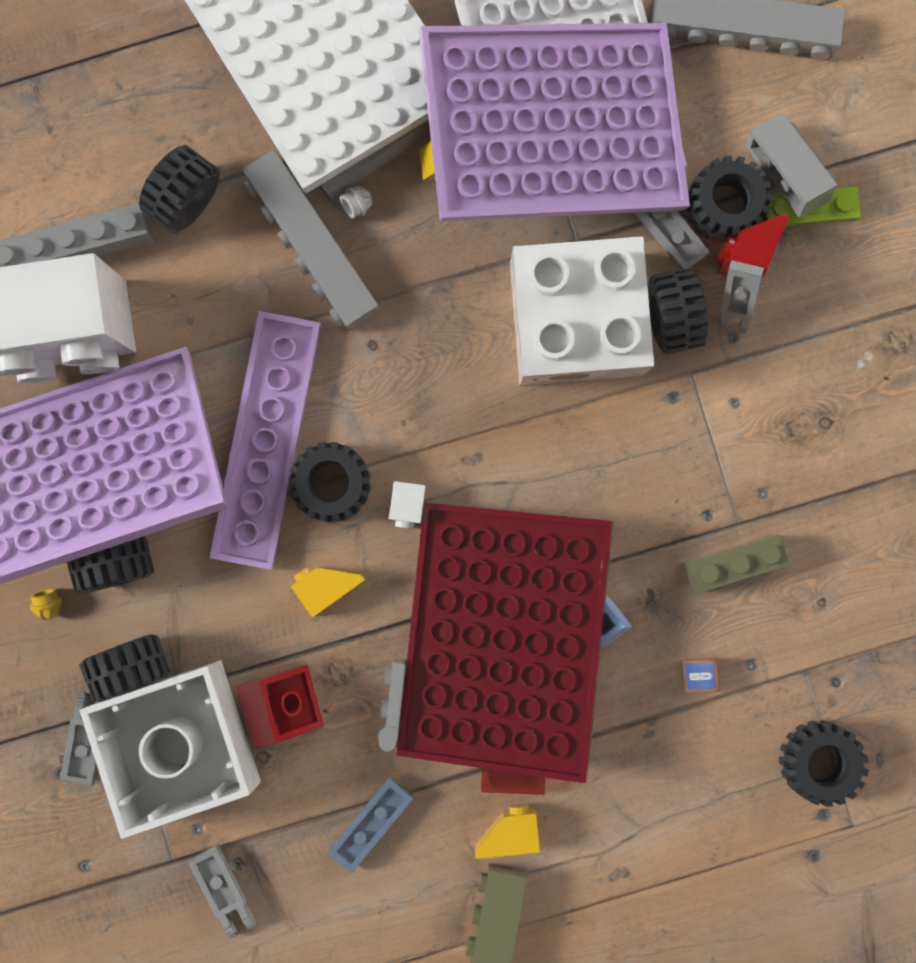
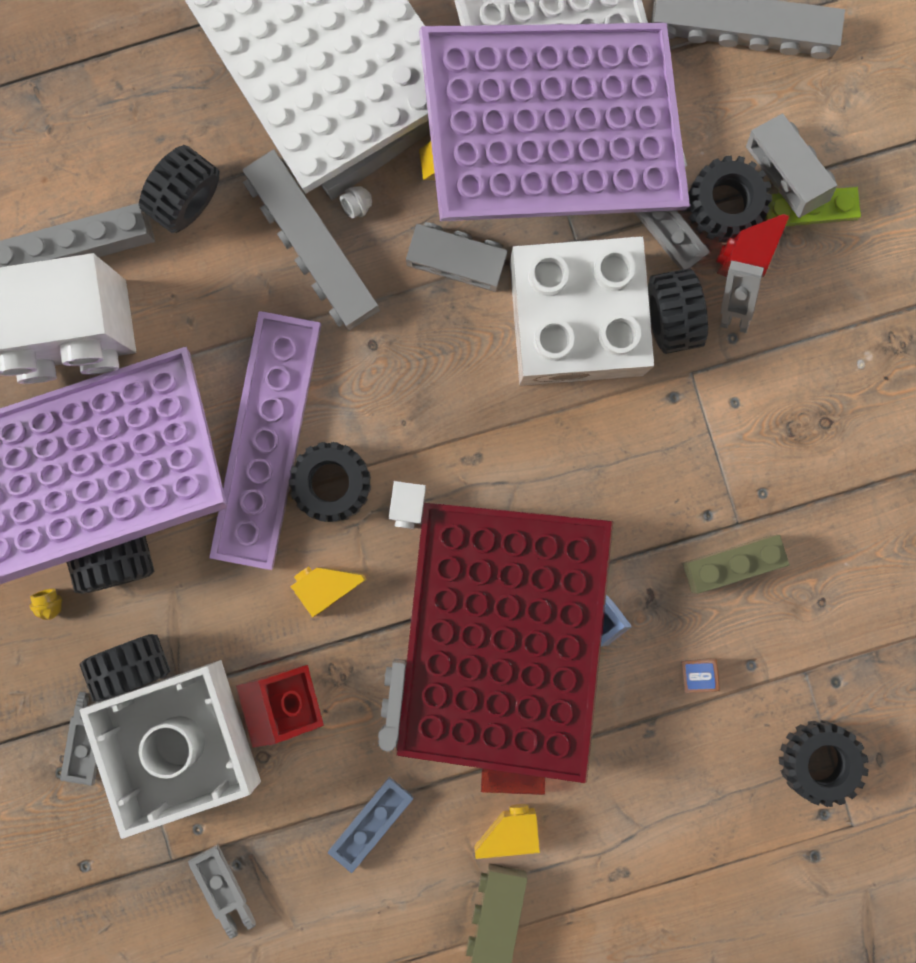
none -> light grey brick [406,222,507,292]

